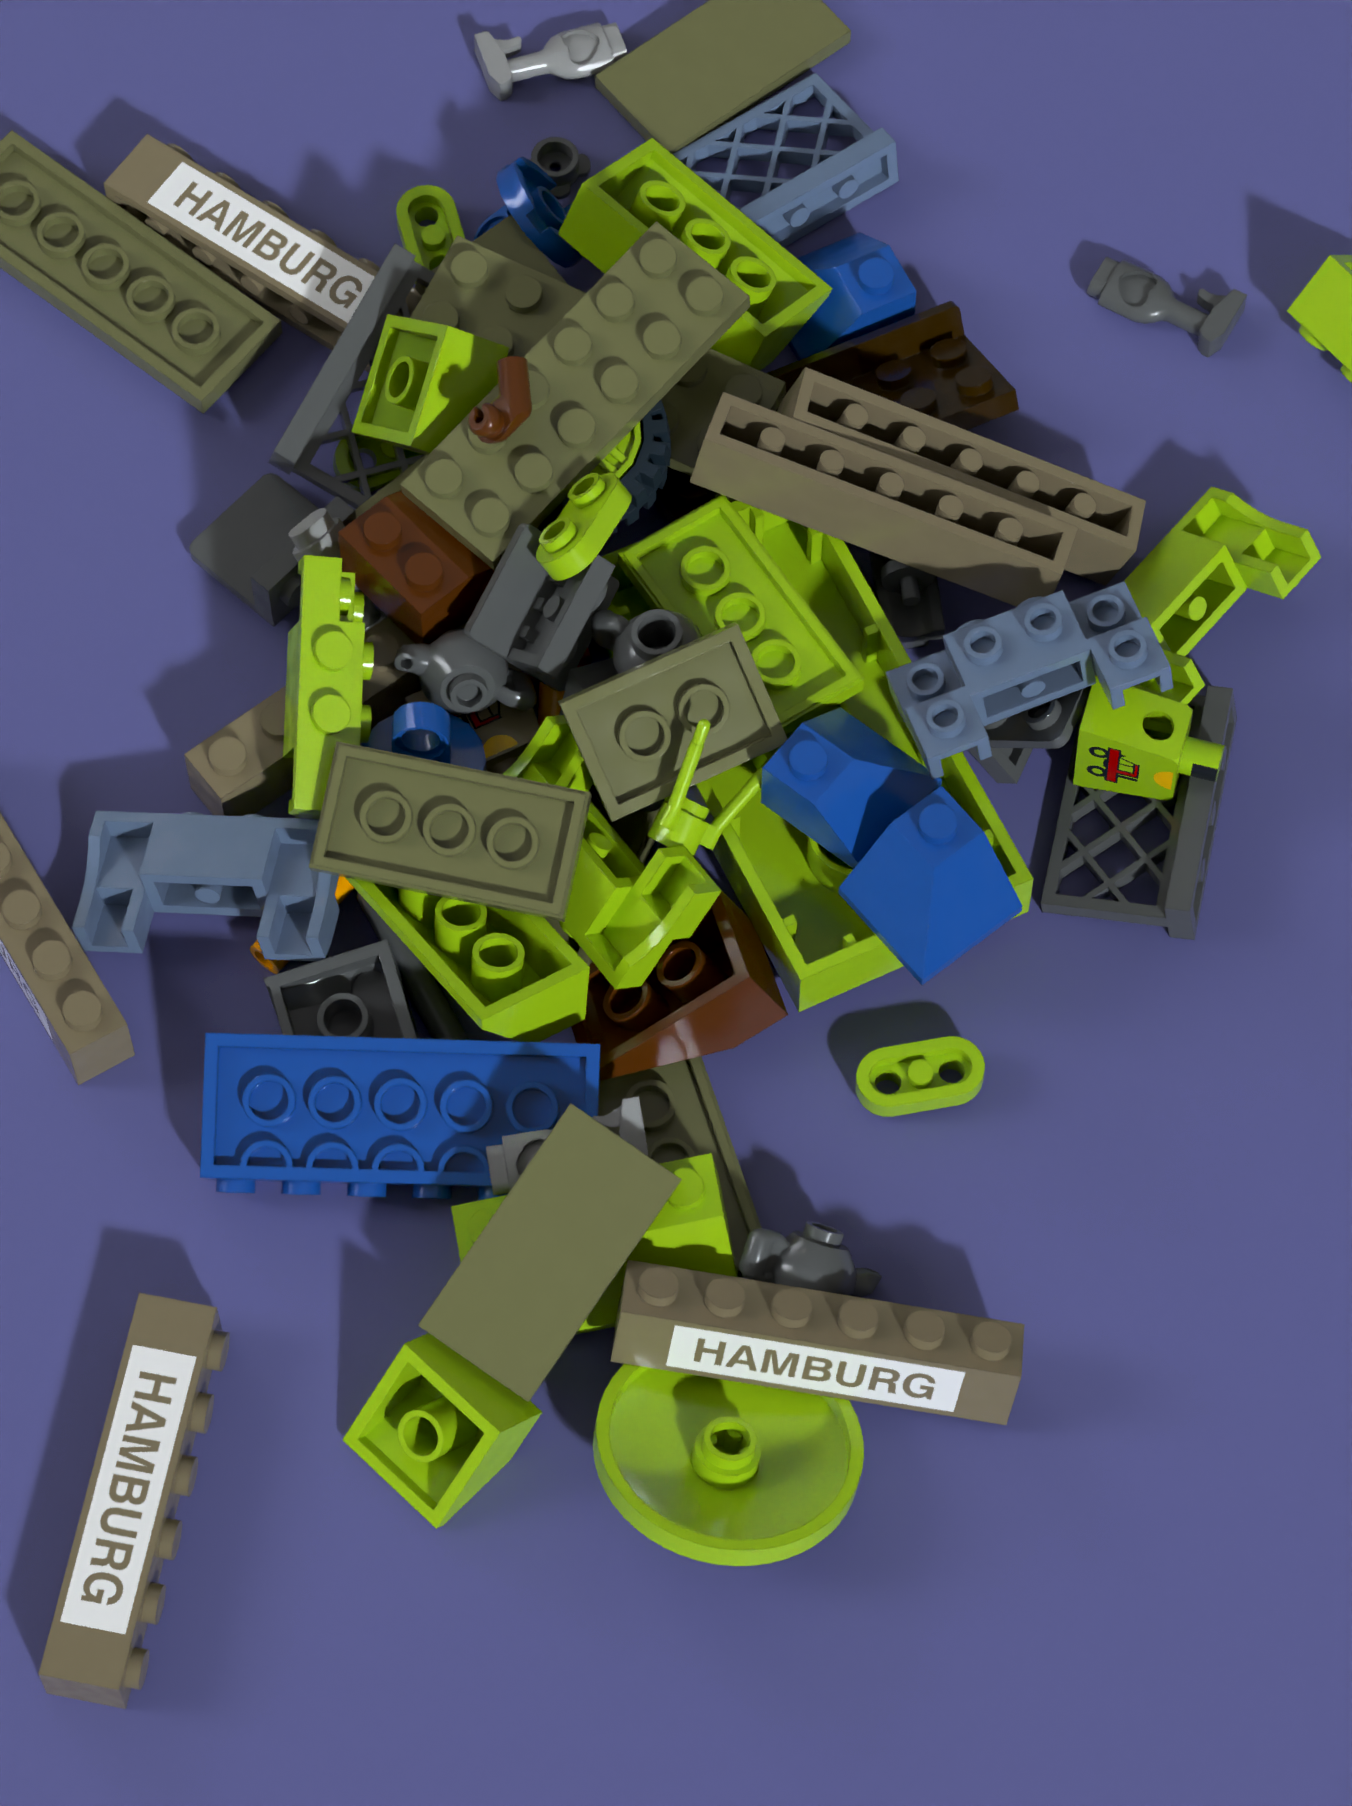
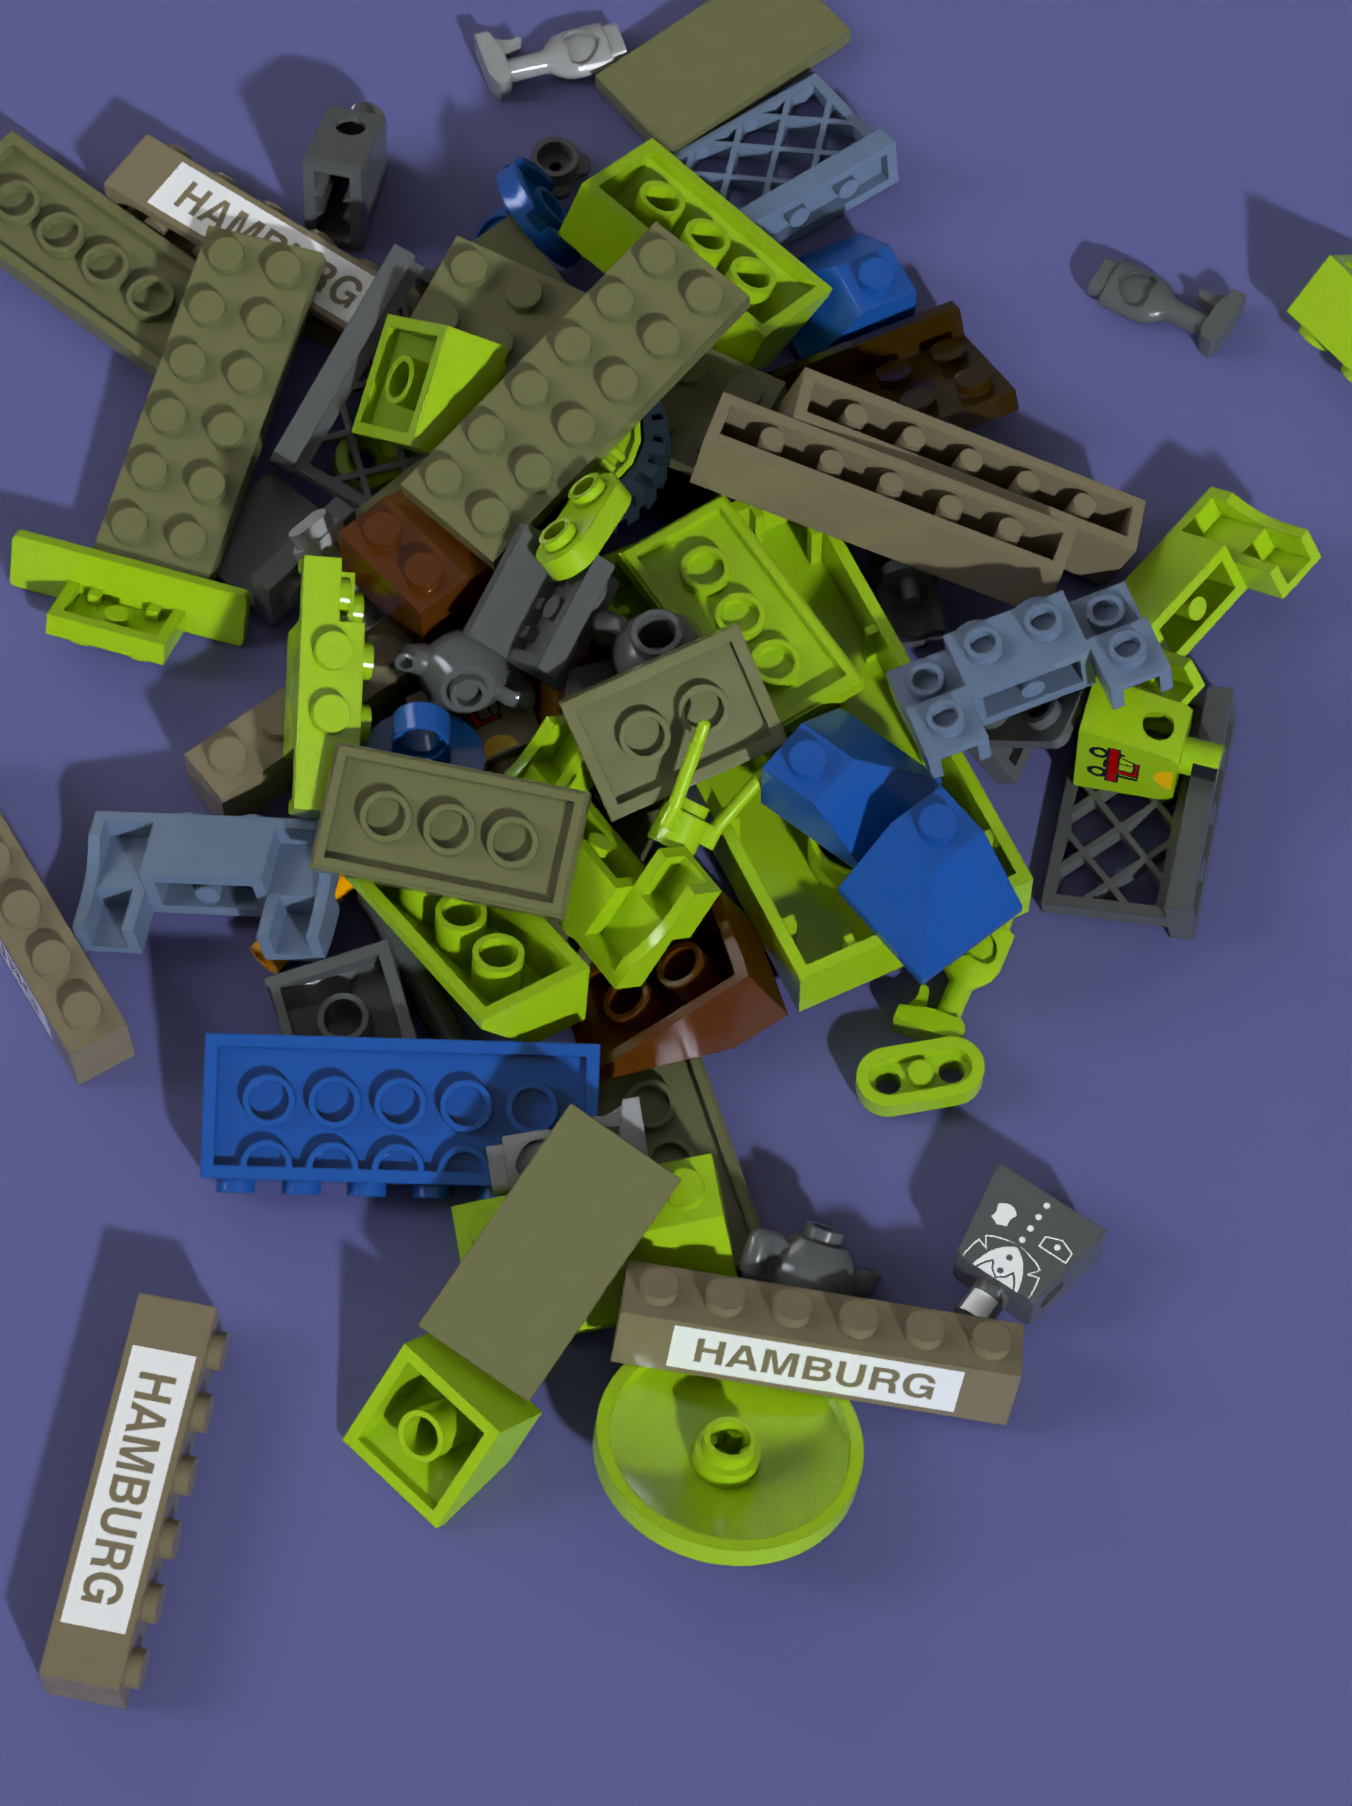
lime plate [396,185,465,285] -> none
reddish brown arm [468,356,532,444] -> none
none -> lime bracket [10,529,251,665]
none -> olive plate [93,225,326,581]
none -> dark grey torso [302,102,387,252]
none -> lime piece [892,918,1015,1041]
none -> dark grey torso [953,1163,1106,1324]

